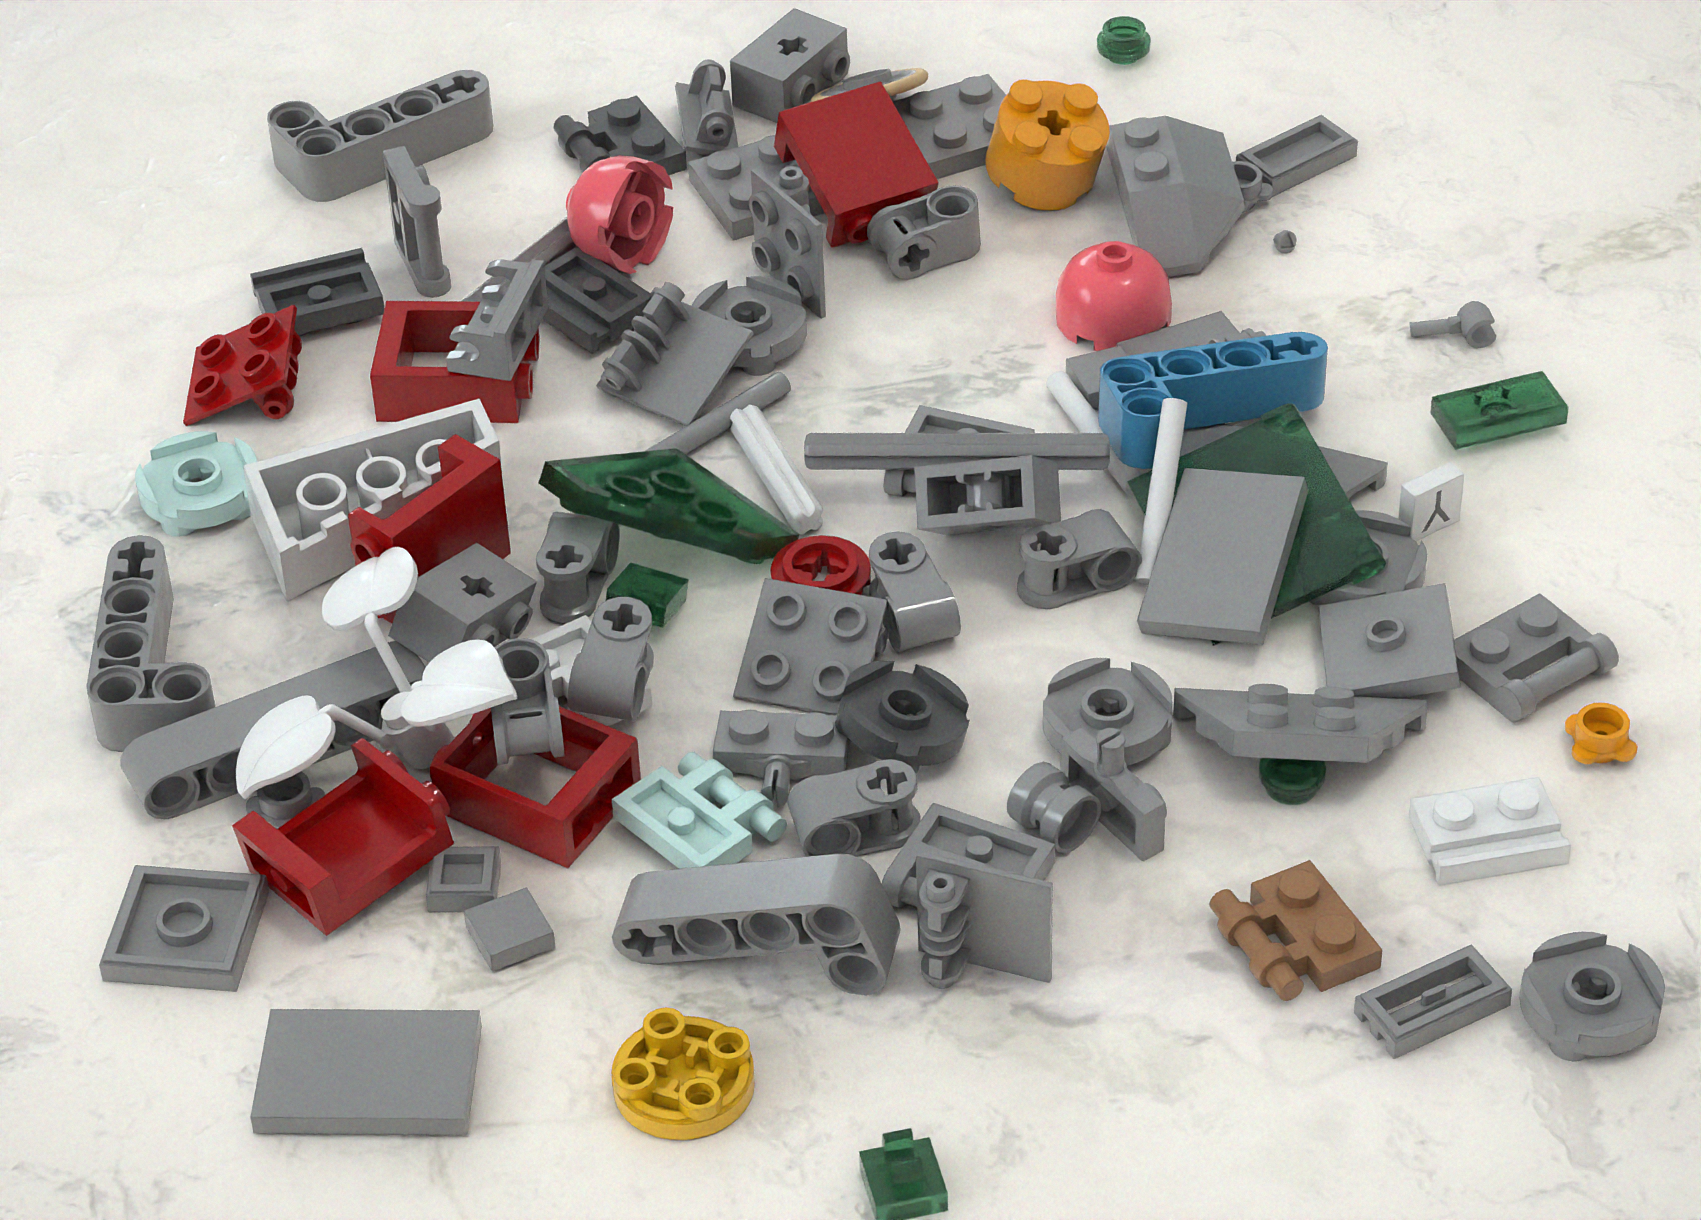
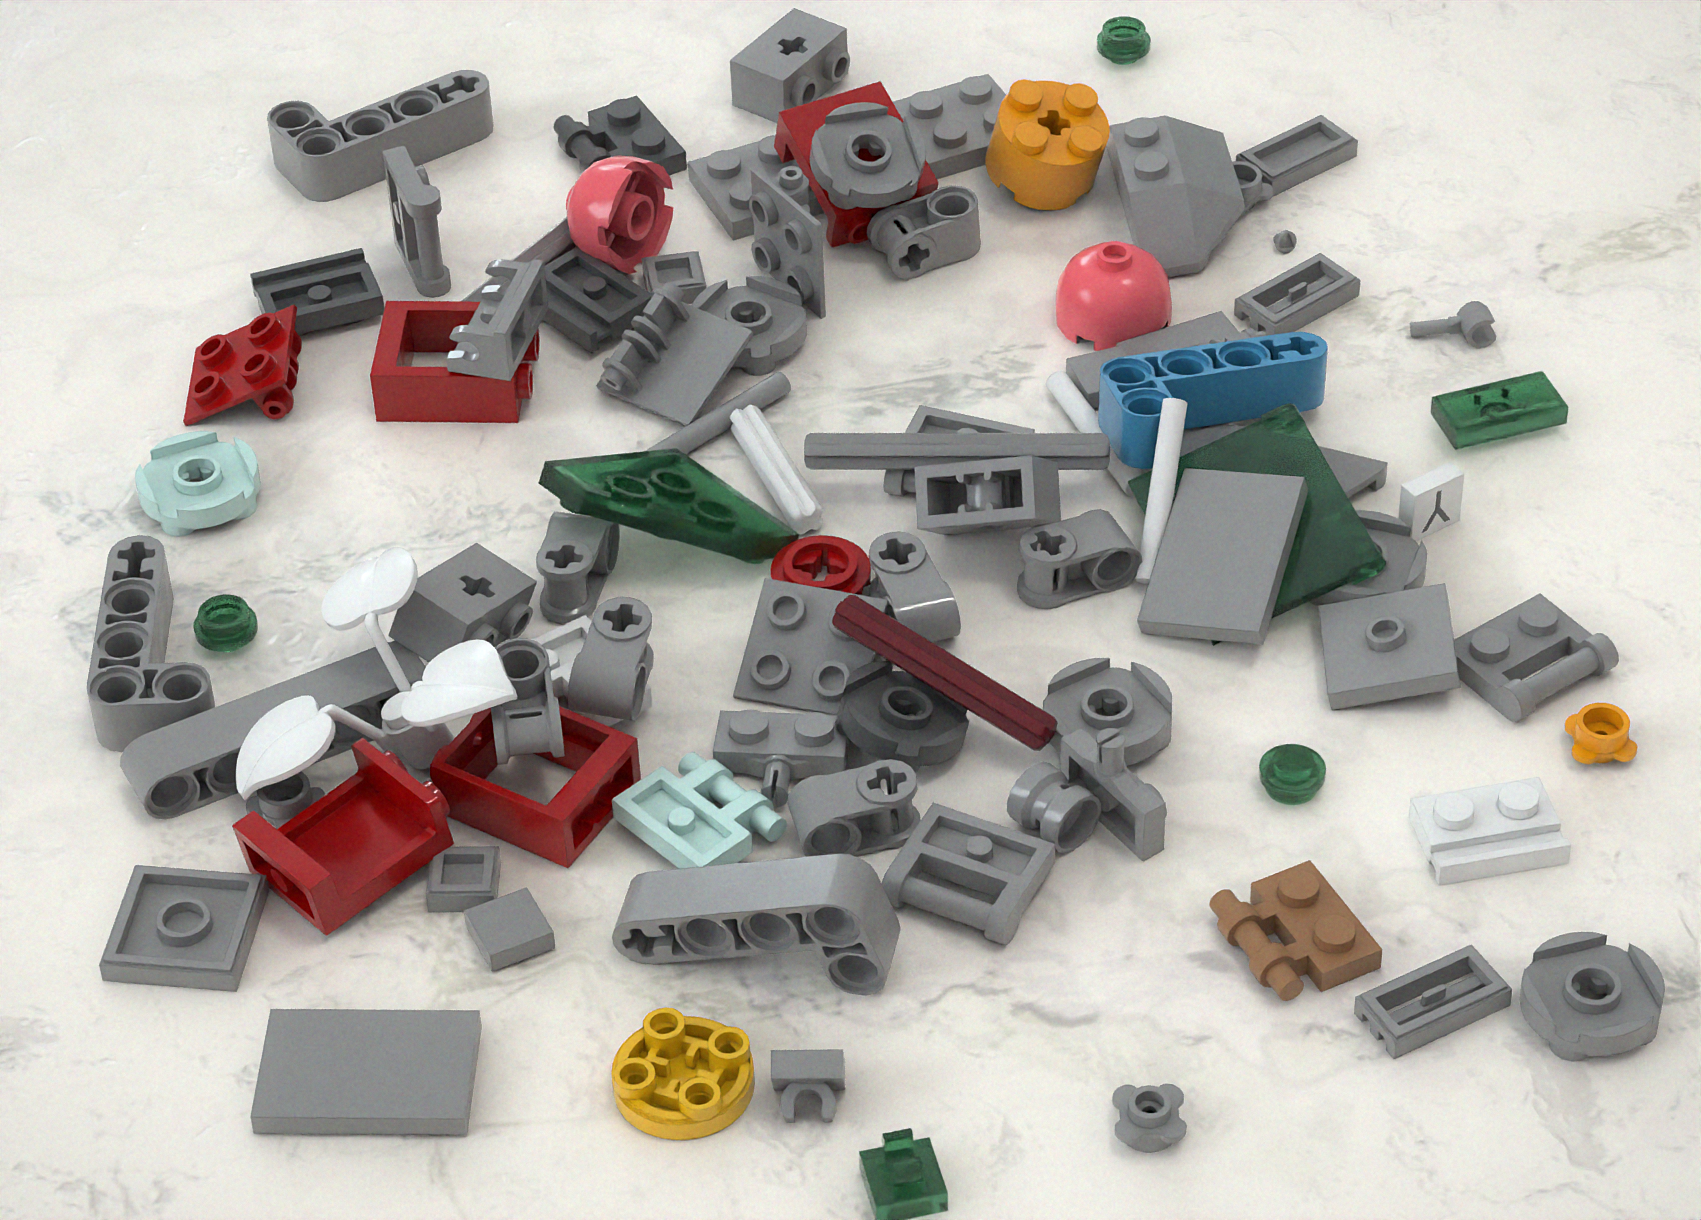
white wedge [243,399,502,602] -> none
red panel [348,434,511,624] -> none
clear green plate [606,562,689,628] -> none
light grey hinge [675,59,738,157] -> none
wheel [811,68,928,102] -> none
light grey hinge [916,851,1053,989] -> none
light grey wing [1173,684,1427,763] -> none
none -> clear green plate [193,594,258,652]
none -> light grey tile [642,251,707,304]
none -> light grey tile [771,1049,845,1123]
none -> light grey plate [810,102,926,209]
none -> dark red axle [832,595,1058,751]
none -> light grey plate [1112,1084,1187,1153]
none -> light grey tile [1234,253,1360,336]

